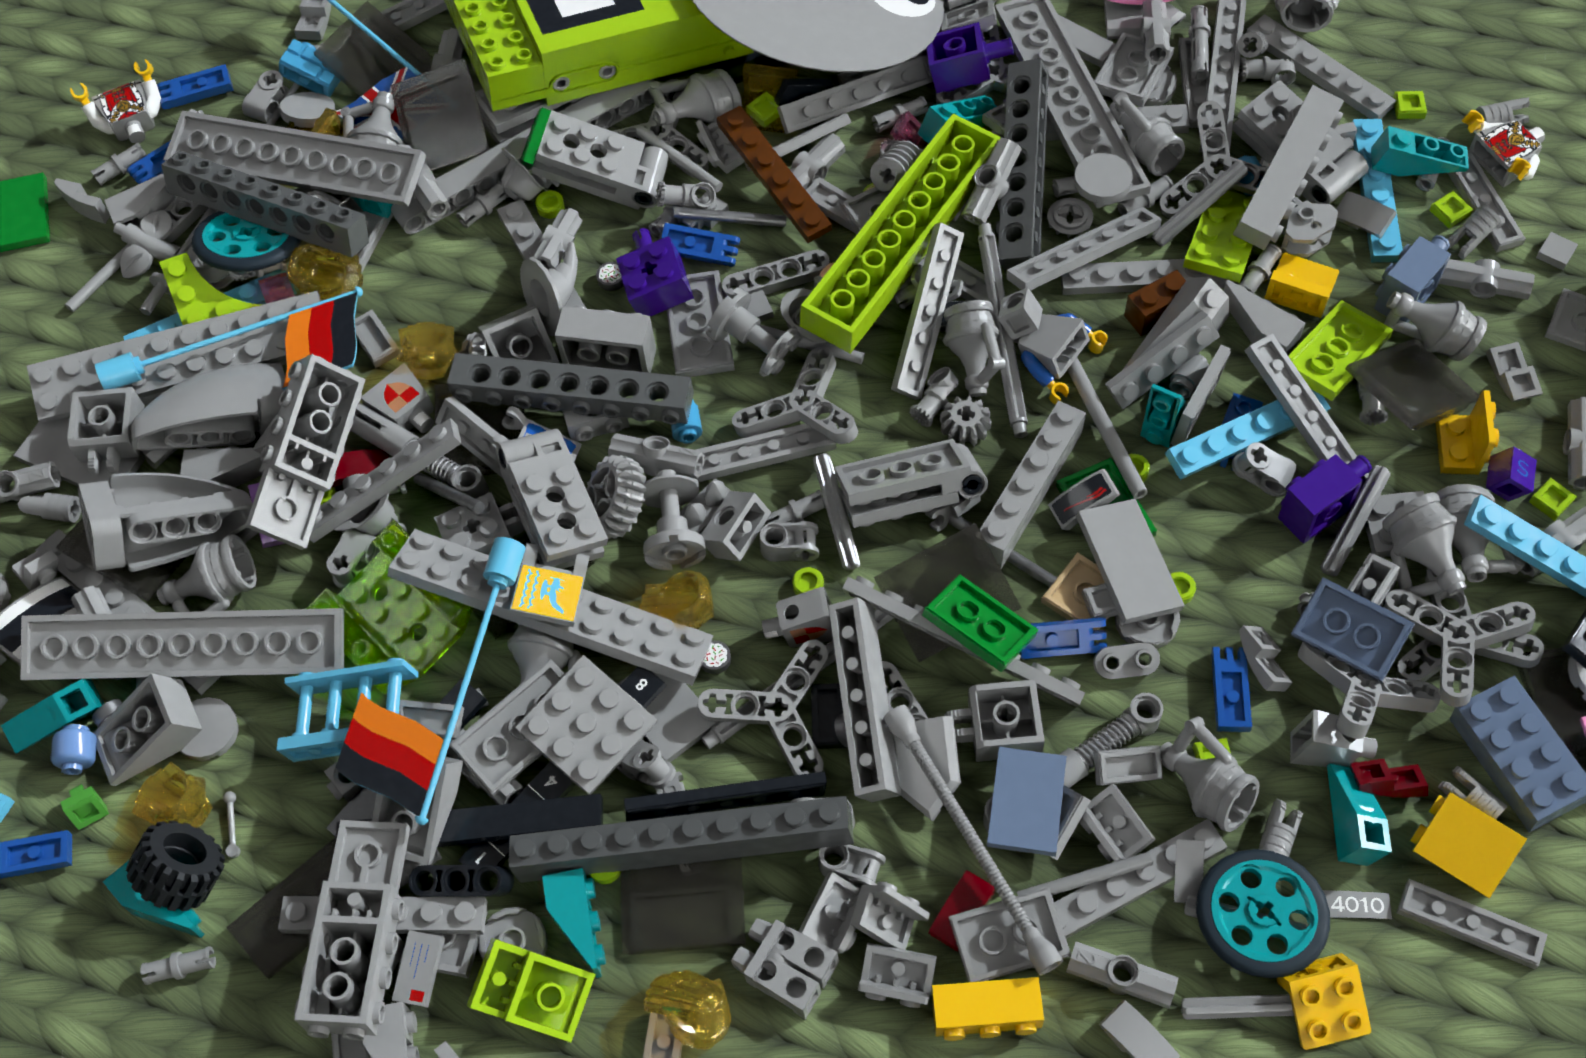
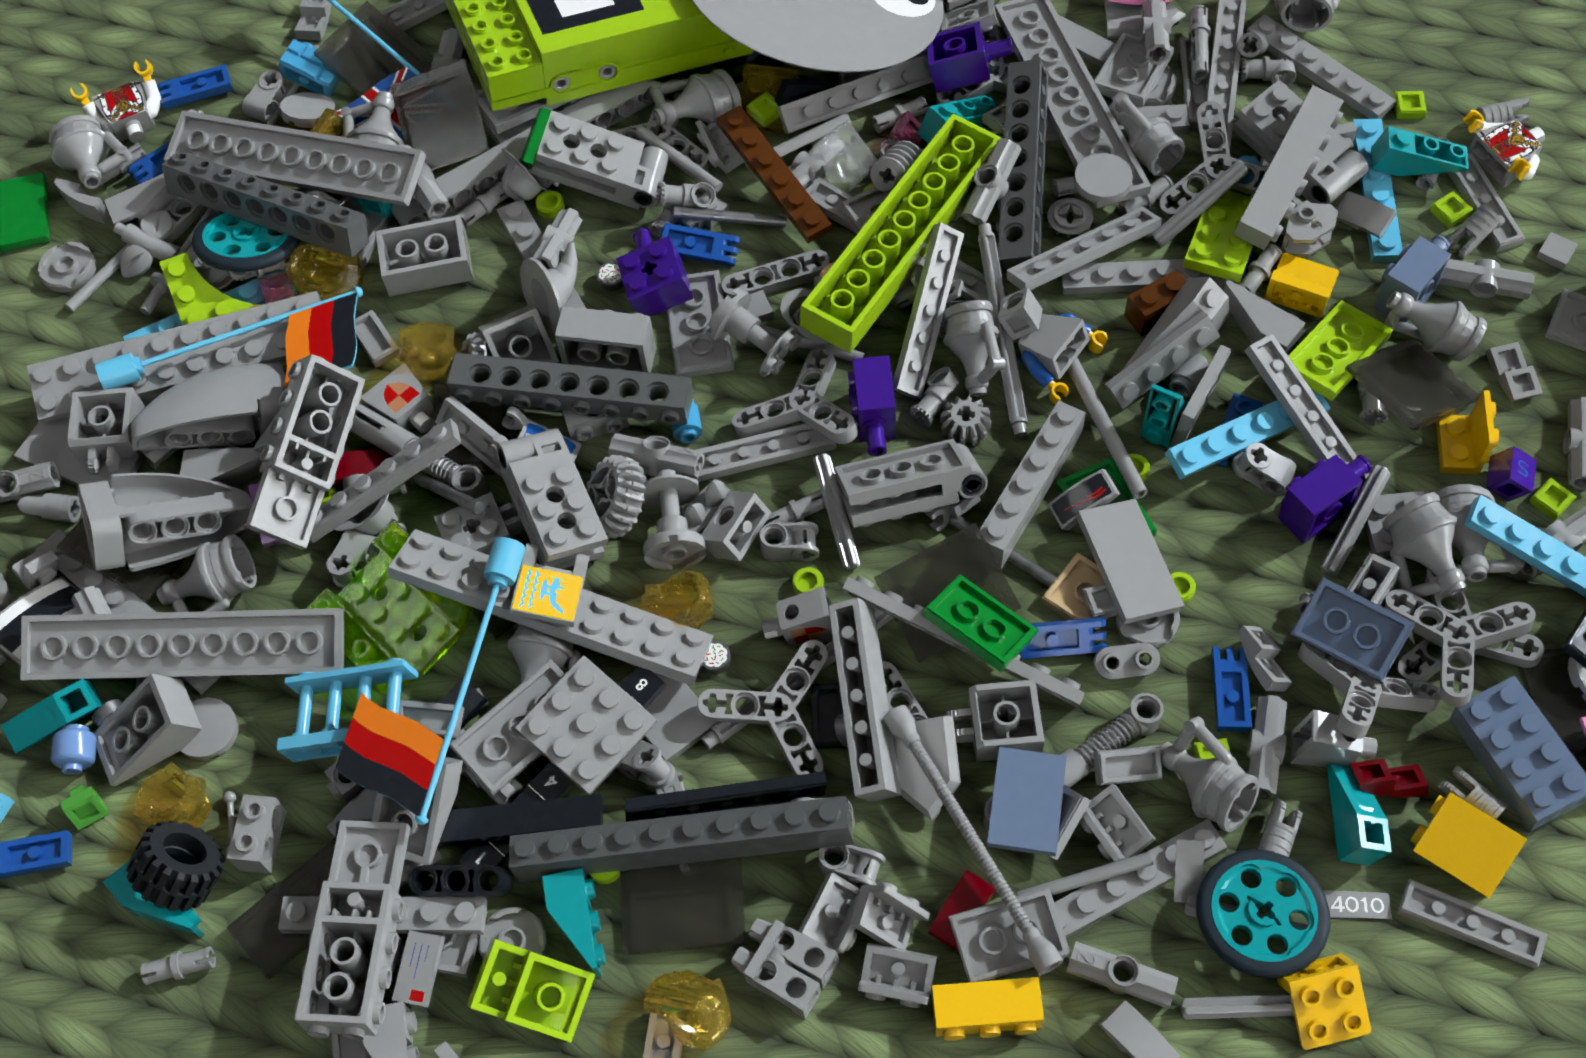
none -> light grey tile [38,241,96,293]
none -> light grey piece [49,114,132,189]
none -> light grey brick [227,794,287,874]
none -> light grey brick [376,215,474,297]
none -> clear piece [811,120,877,193]
none -> dark purple brick [848,355,896,456]
none -> light grey piece [1246,695,1287,799]

